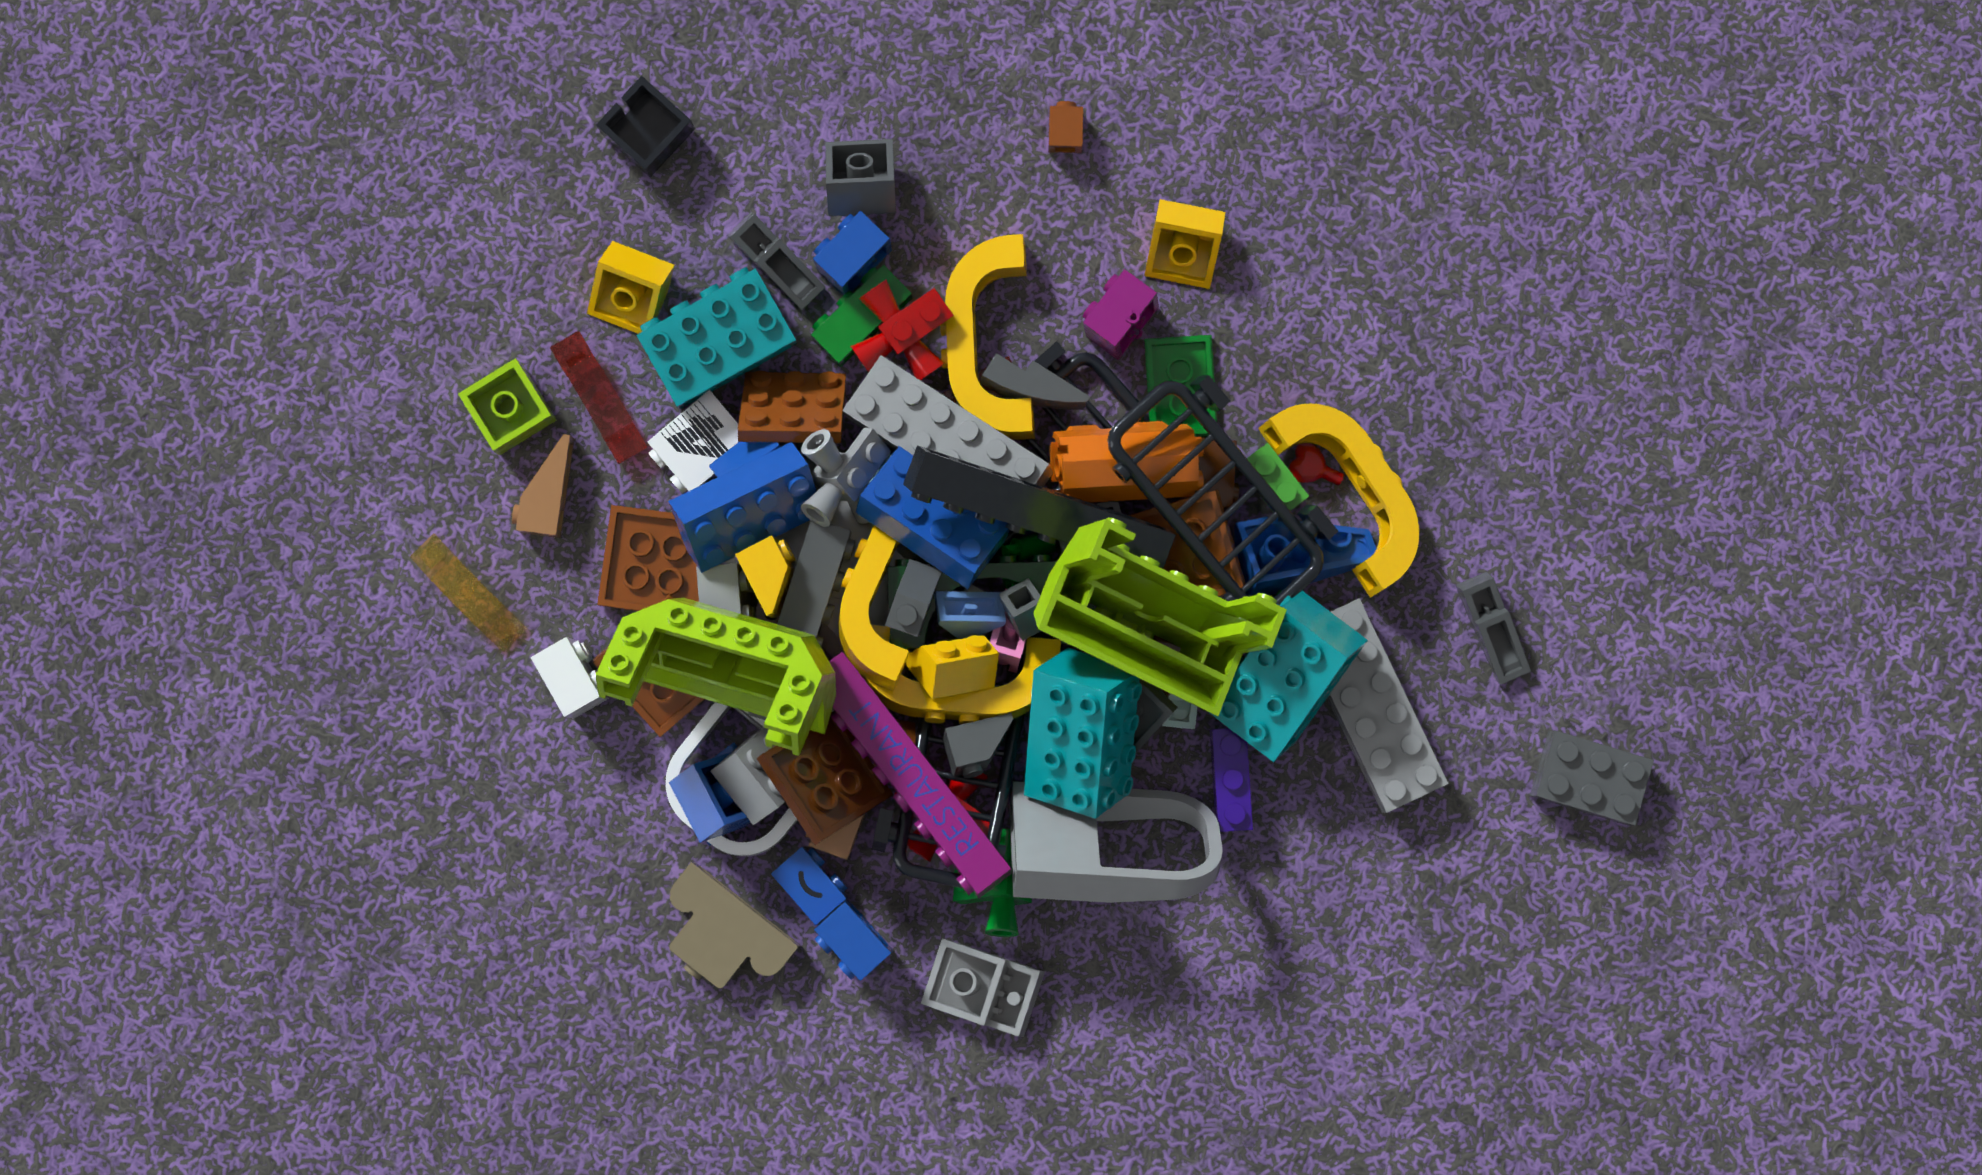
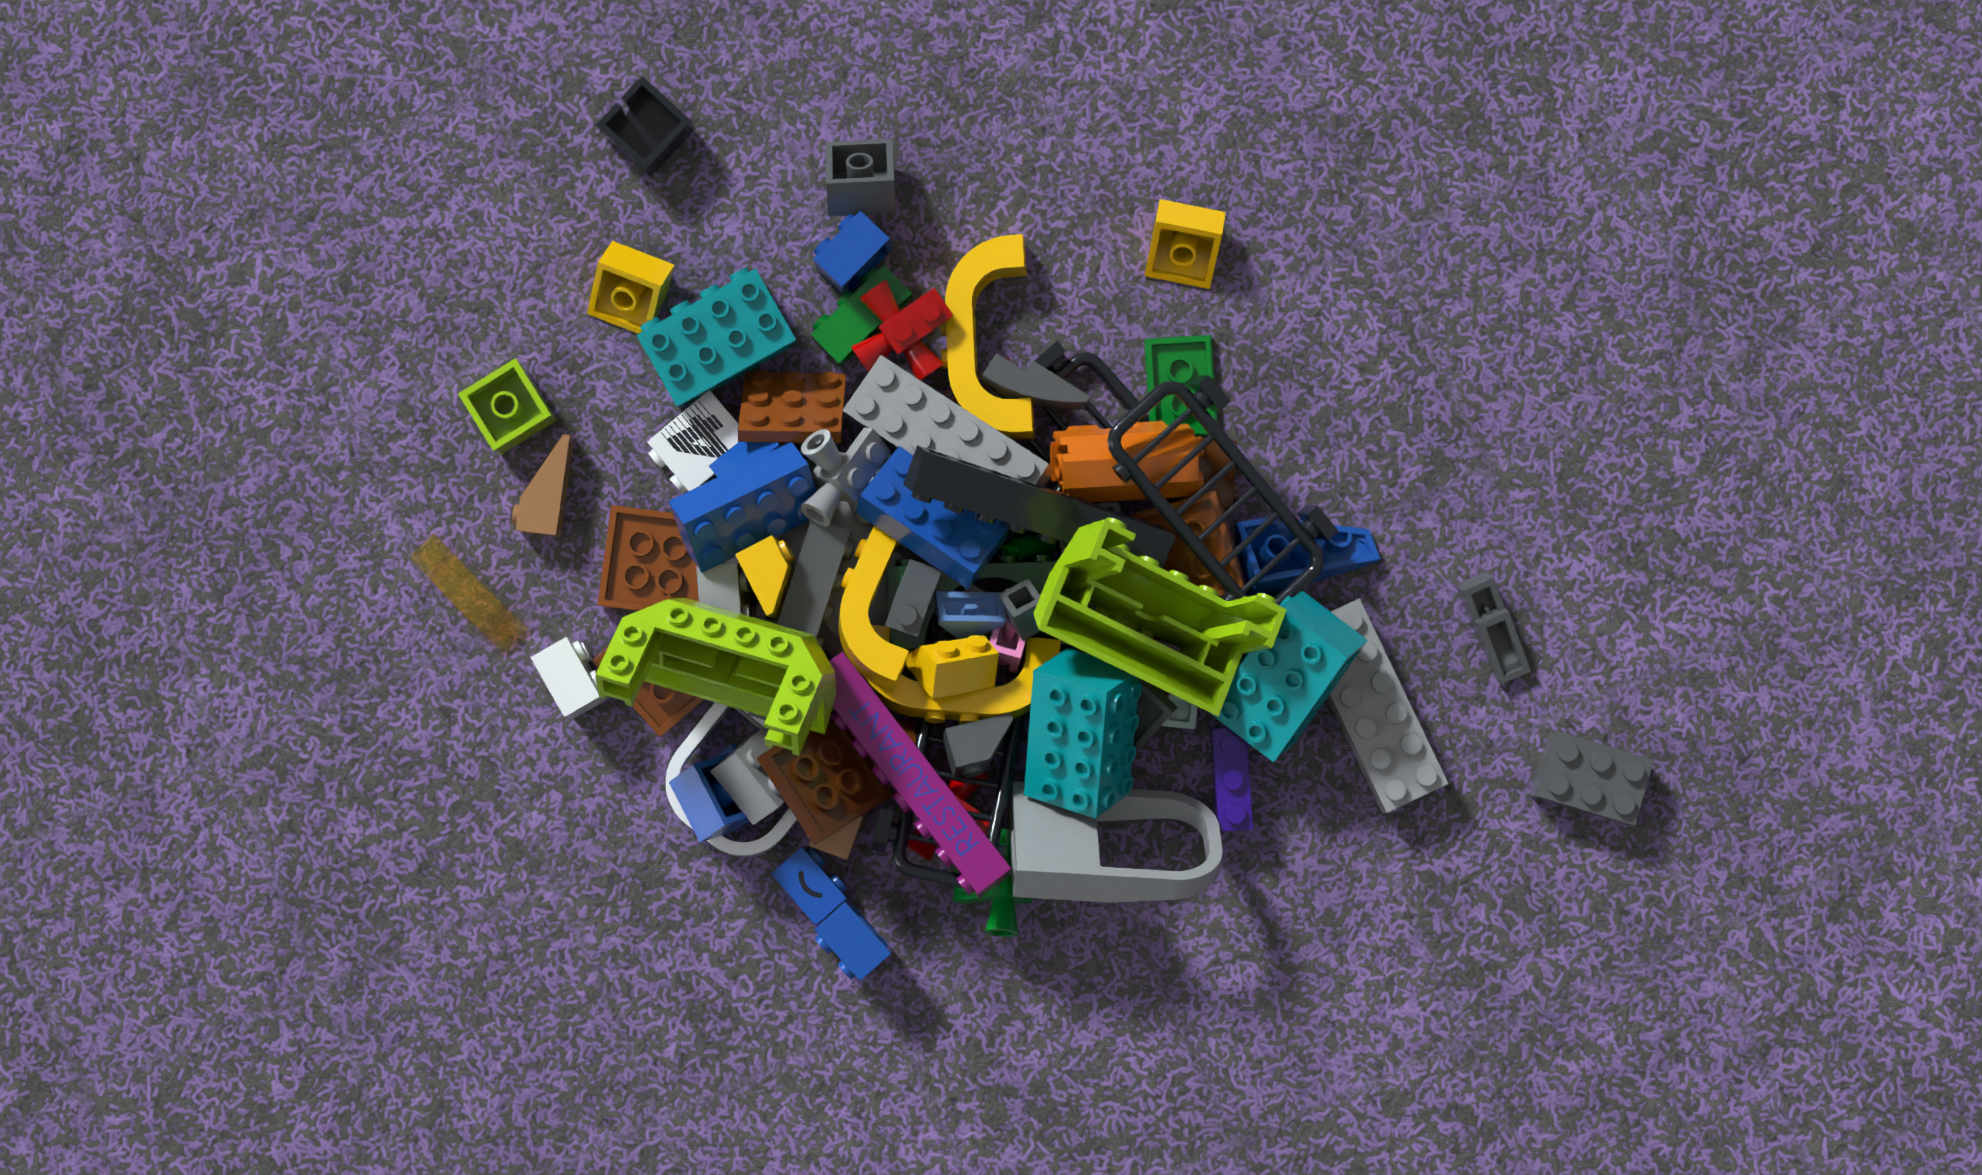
clear red slope [550,331,648,464] -> none
dark tan brick [669,861,800,988] -> none
dark grey slope [726,212,825,310] -> none
light grey slope [921,938,1045,1037] -> none
dark orange brick [1048,101,1083,153] -> none
magenta brick [1082,269,1159,360] -> none
bright green brick [1247,443,1309,520] -> none
yellow arch [1258,403,1419,598] -> none
red rock [1288,443,1344,486] -> none

